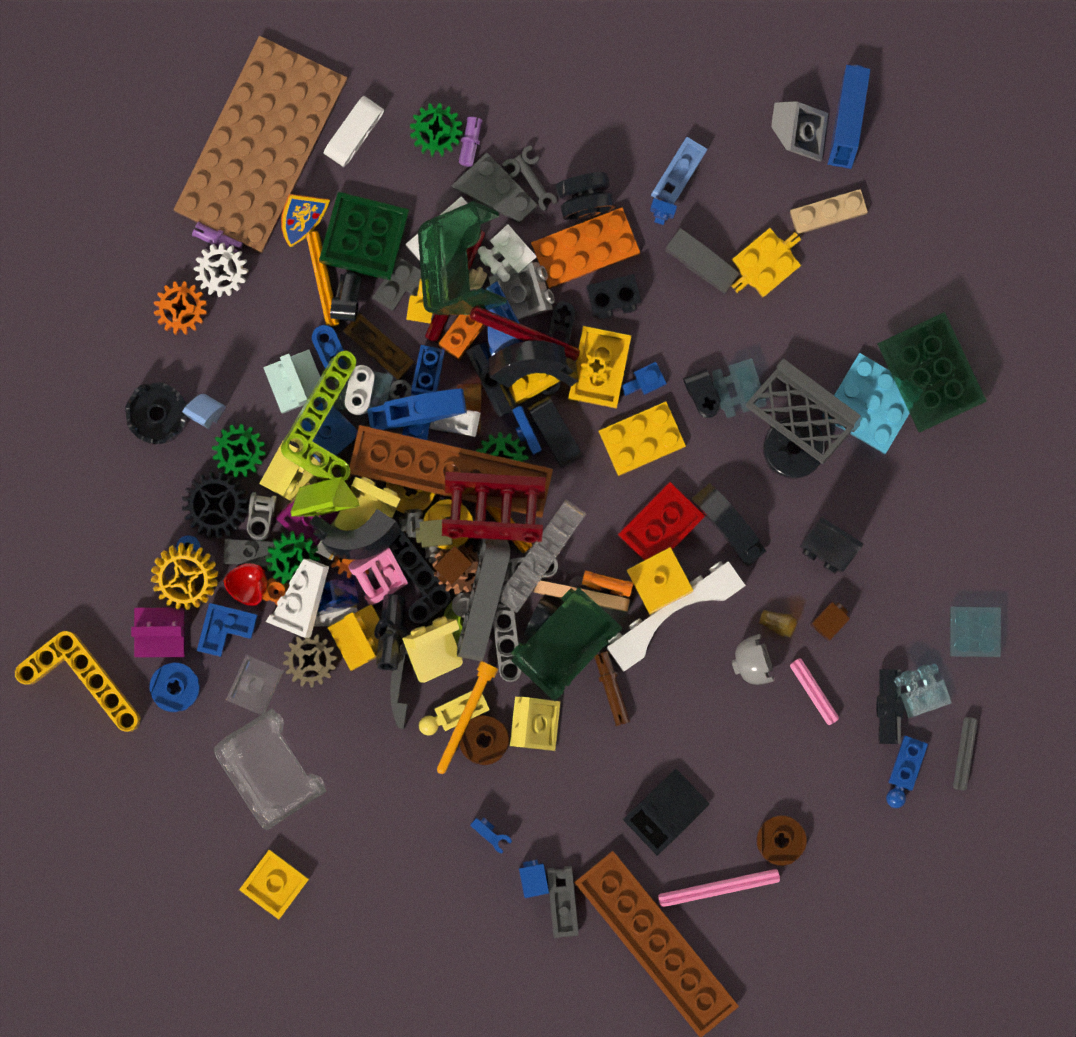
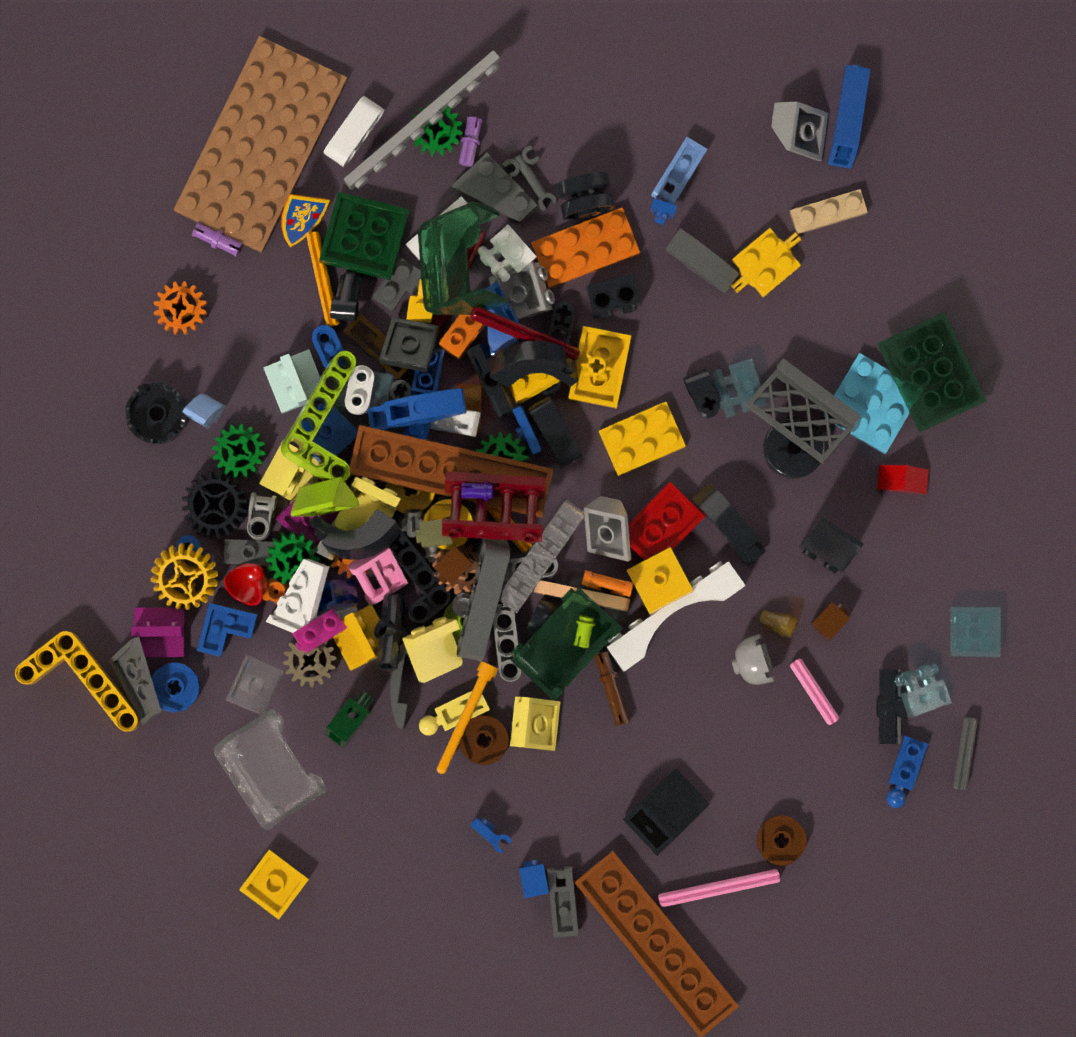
white gear [194,243,249,297] -> none
tan plate [466,267,487,291] -> none
blue plate [621,362,667,396] -> none
none -> dark grey wing [109,637,161,725]
none -> dark pink hinge [292,608,347,654]
none -> dark green torso [324,691,374,749]
none -> light grey plate [344,50,500,191]
none -> pearl dark grey plate [379,317,440,372]
none -> dark purple pin [461,481,493,501]
none -> lime pin [574,615,596,648]
none -> light grey slope [584,496,631,561]
none -> red slope [877,465,929,494]

